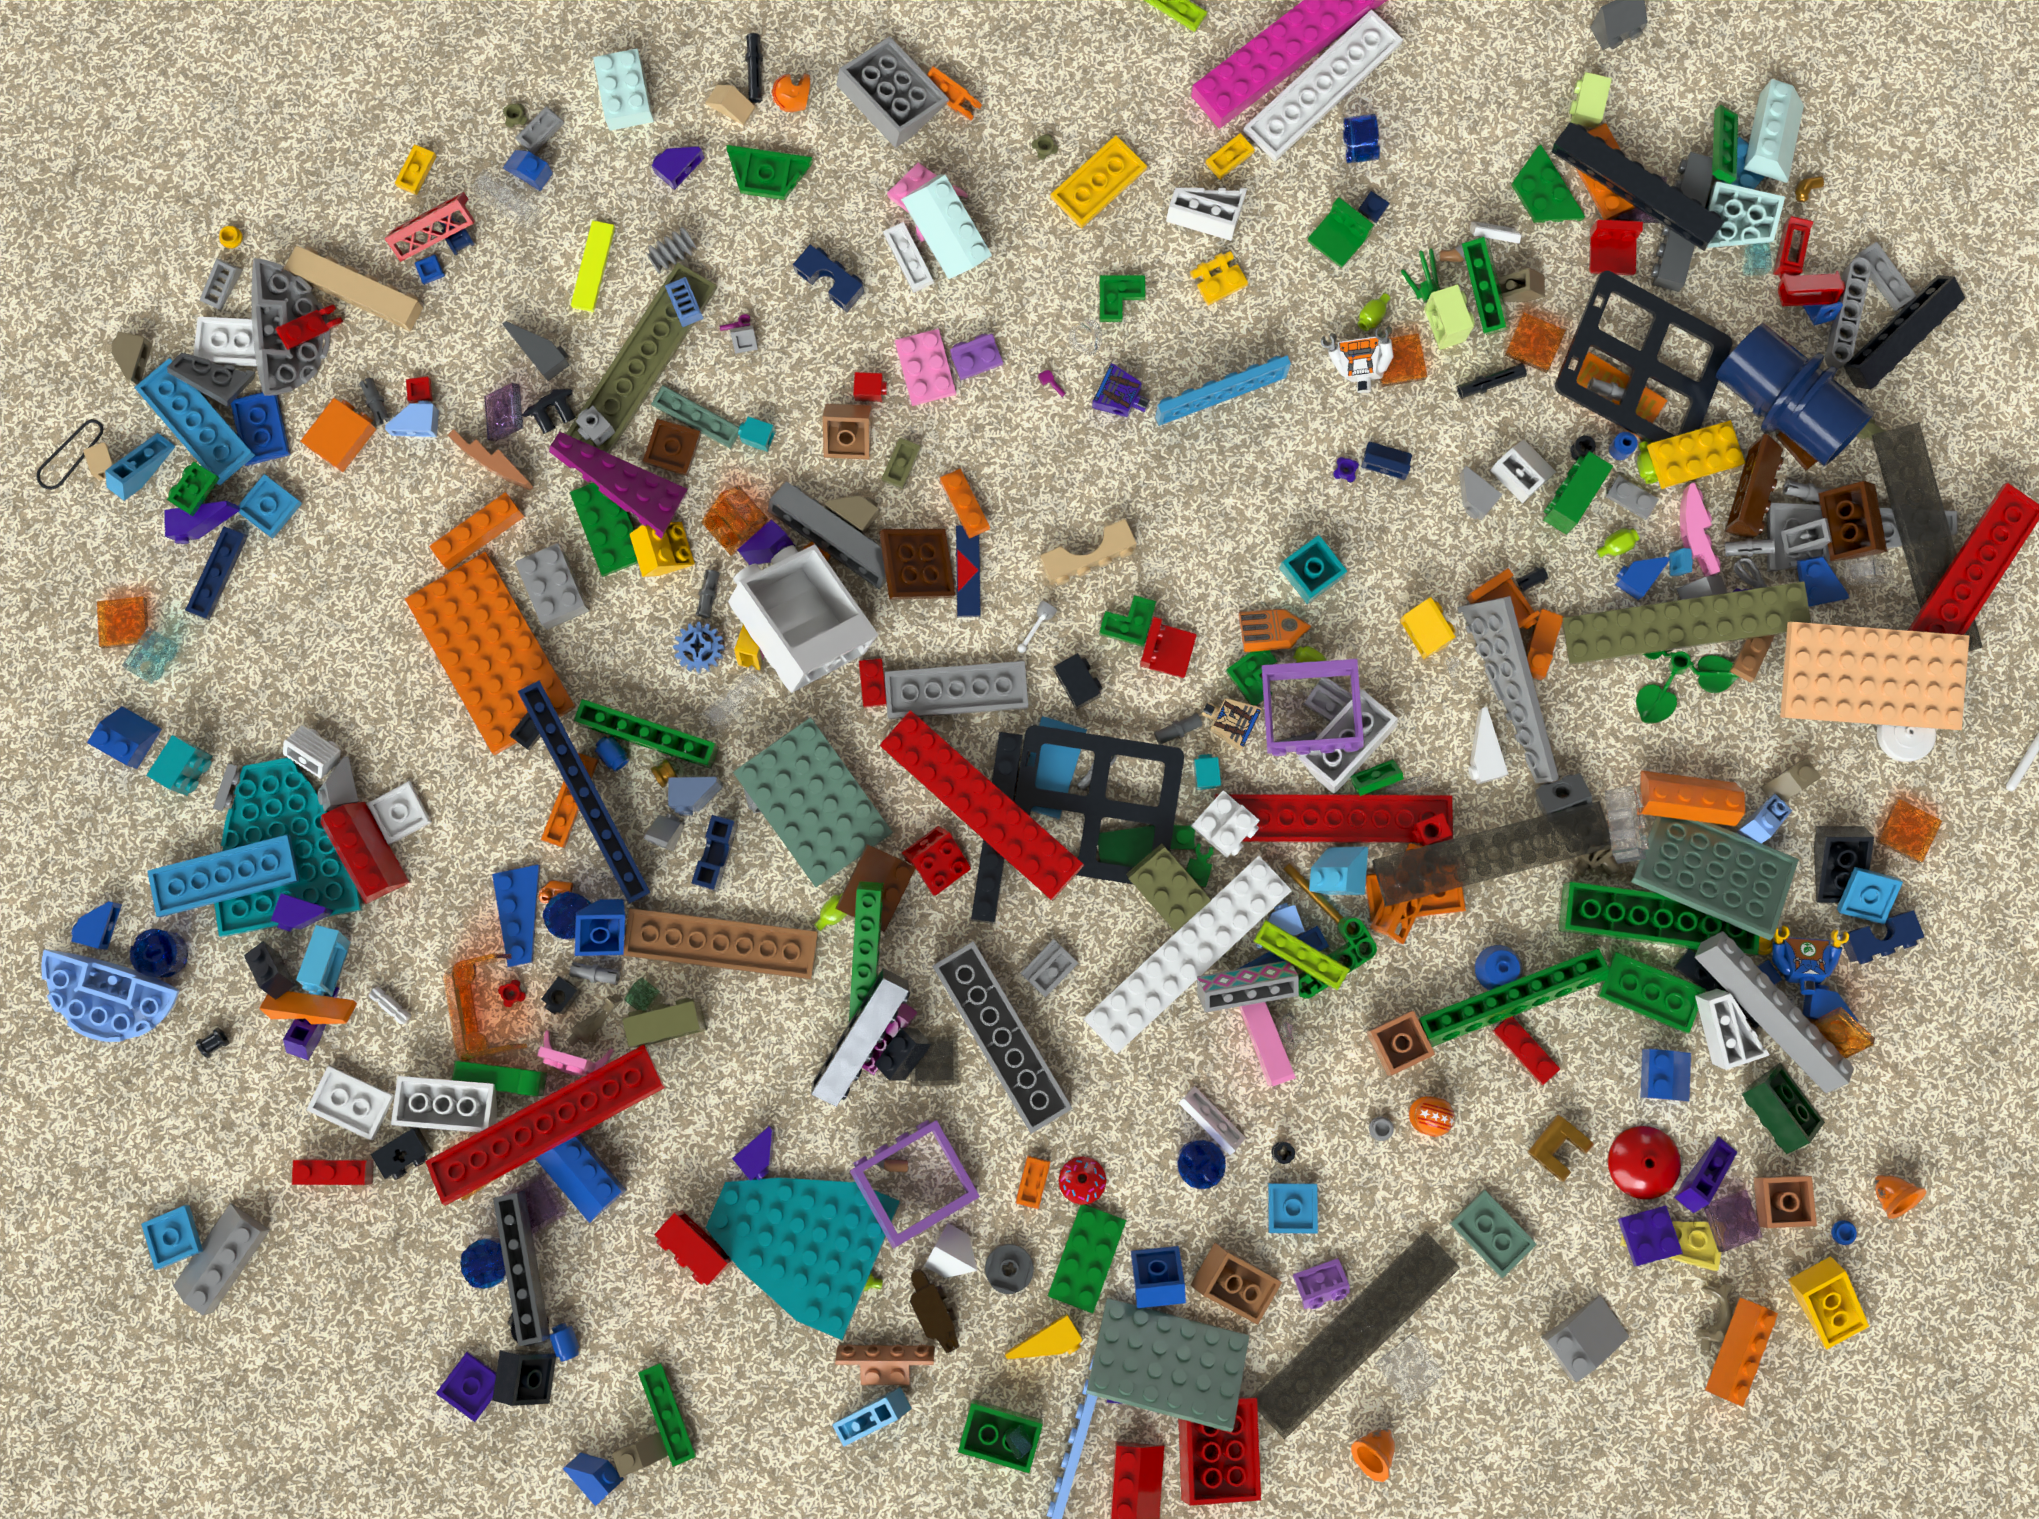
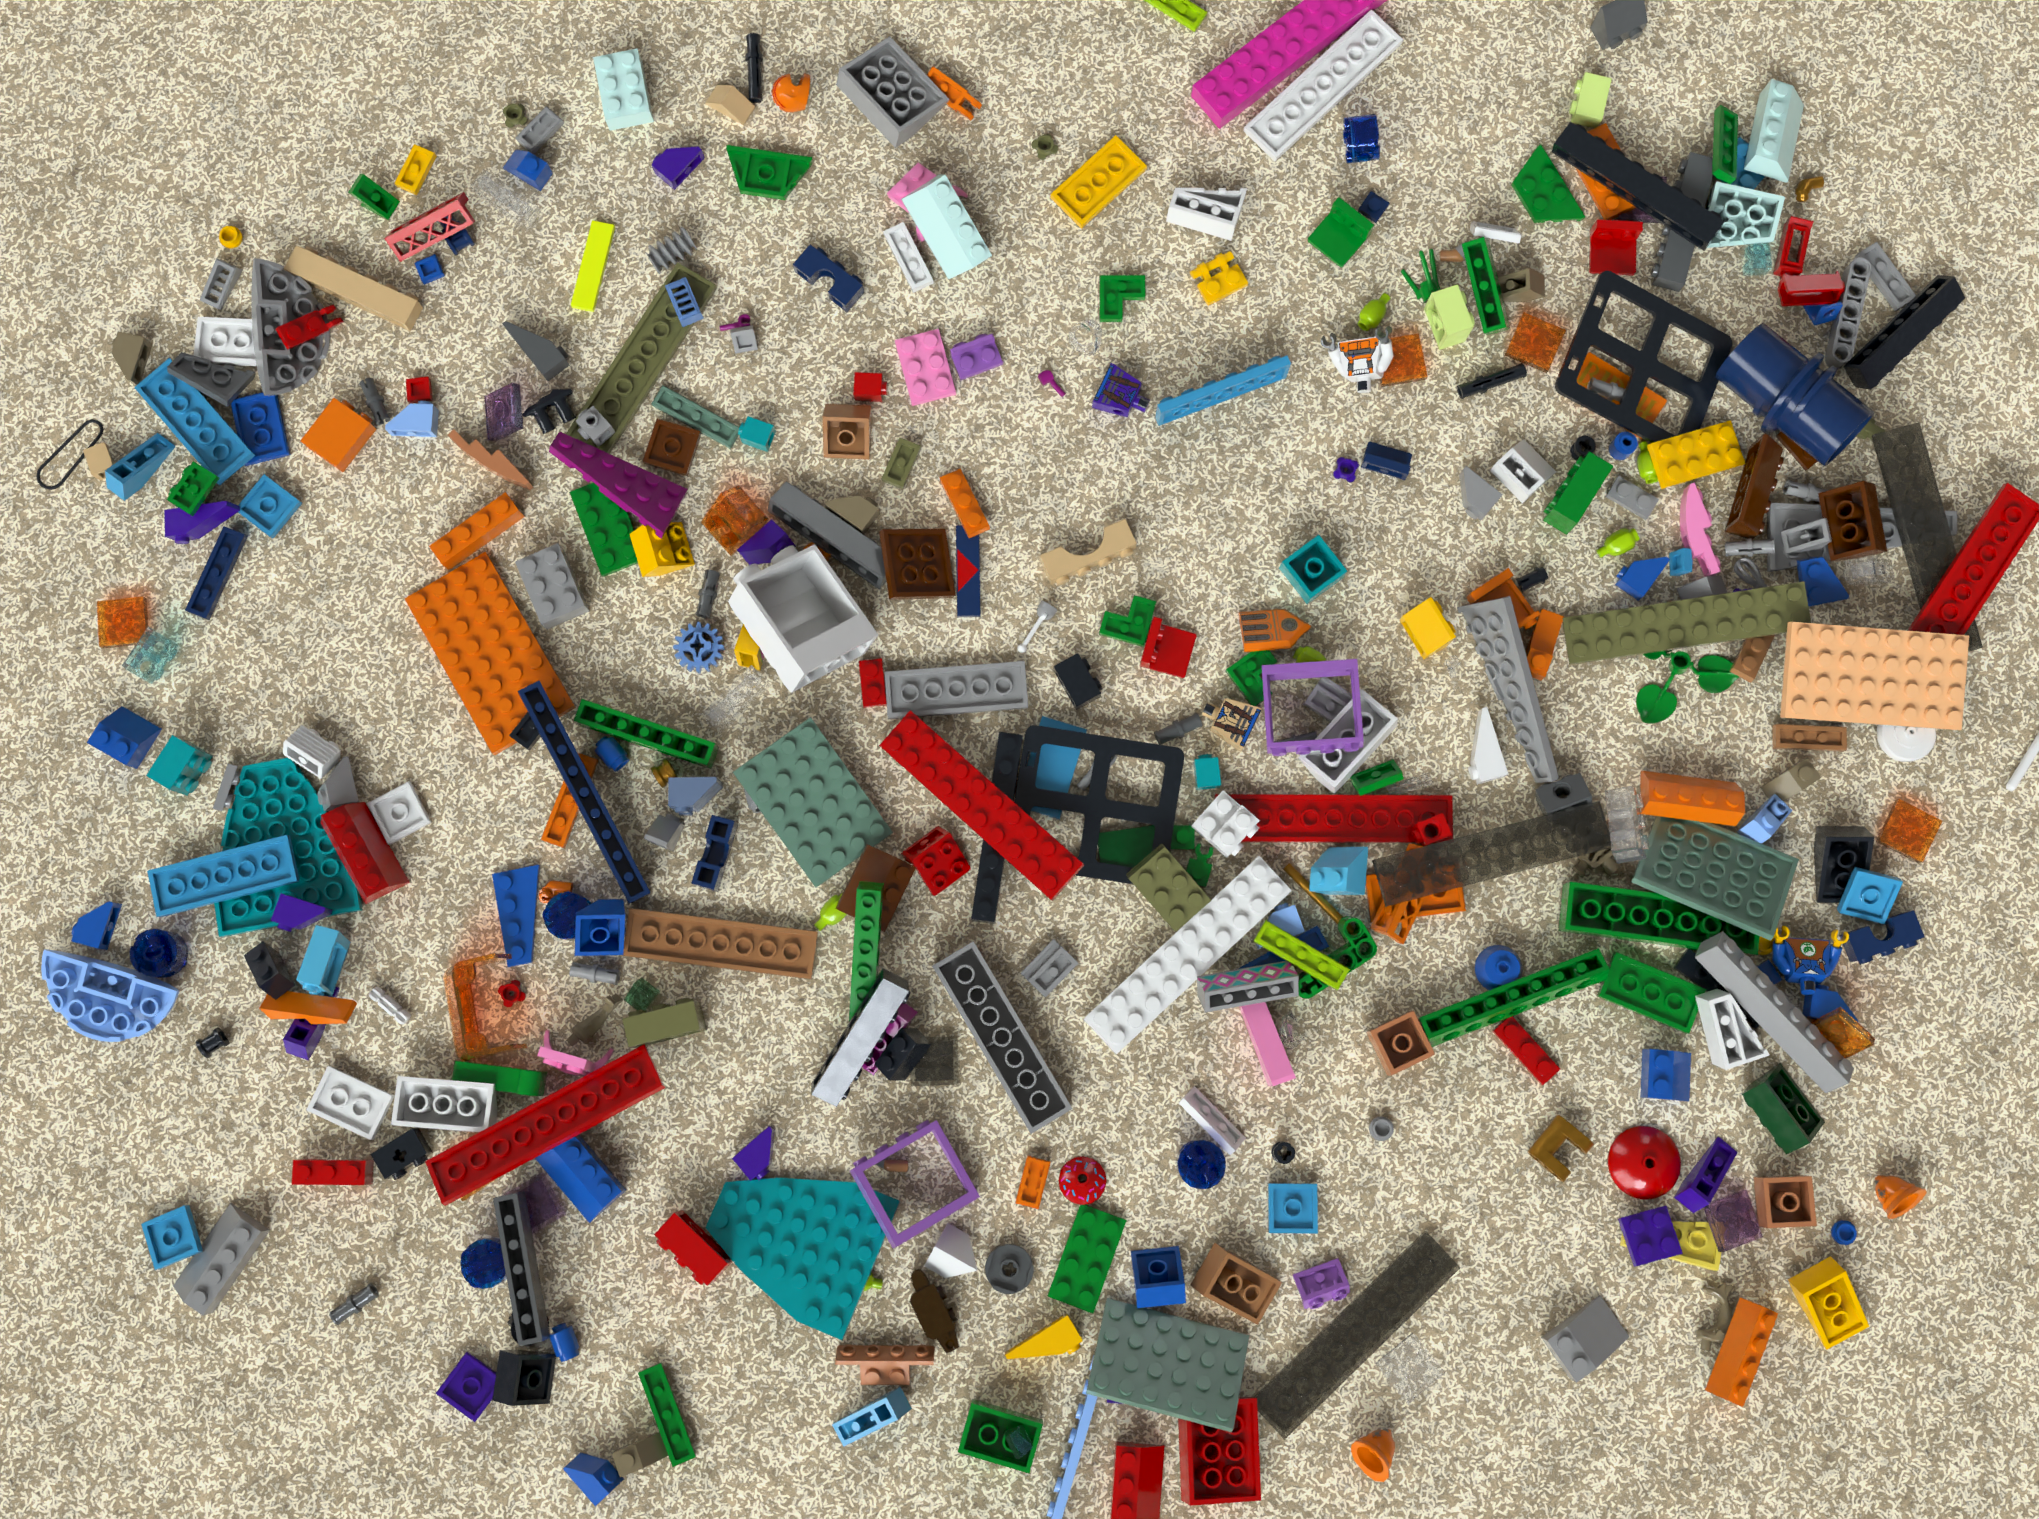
black brick [541,976,582,1015] -> none
yellow plate [1205,133,1255,180] -> none
orange helmet [1409,1096,1455,1137] -> none
sand green plate [1449,1190,1537,1278] -> none
none -> dark grey pin [329,1283,379,1325]
none -> green slope [348,174,400,220]
none -> medium nougat plate [1772,724,1847,752]

